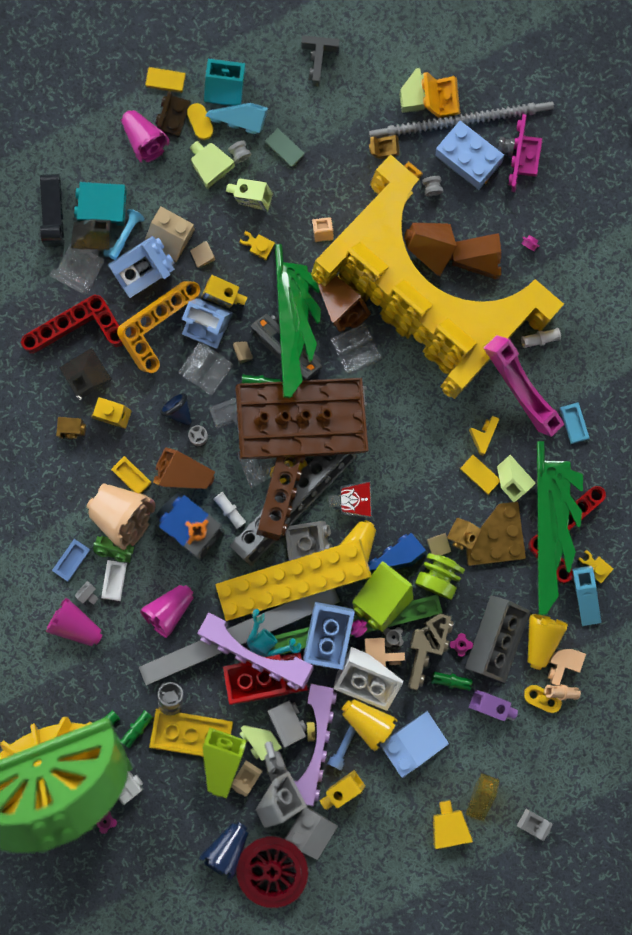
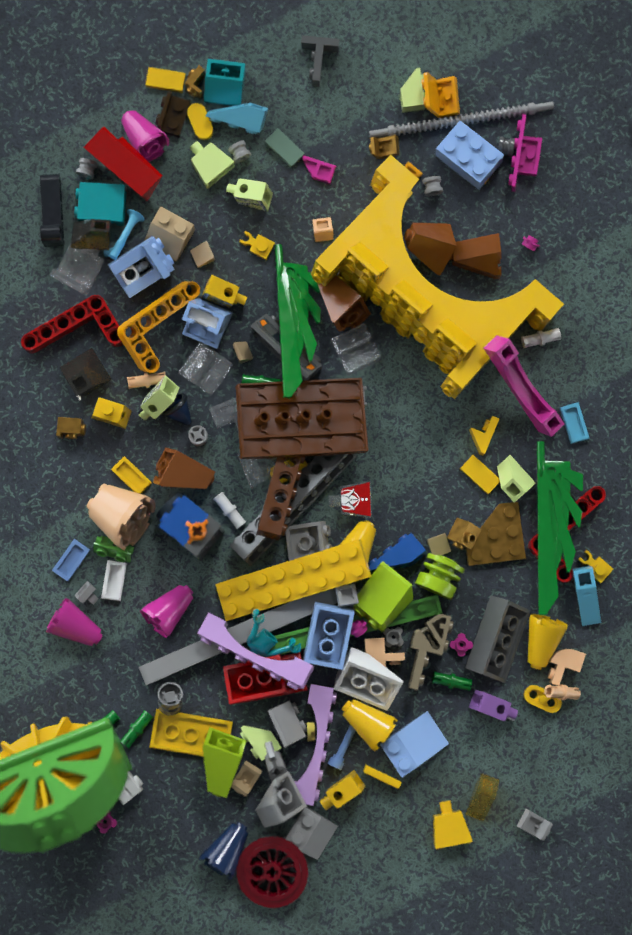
none -> light grey wheel [76,158,98,179]
none -> red slope [83,127,163,201]
none -> light nougat pin [127,372,165,389]
none -> yellowish green torso [138,375,180,420]
none -> pearl gold bracket [185,65,206,99]
none -> dark pink tile [302,155,336,184]
none -> light grey tile [335,584,359,607]
none -> yellow tile [363,764,402,789]

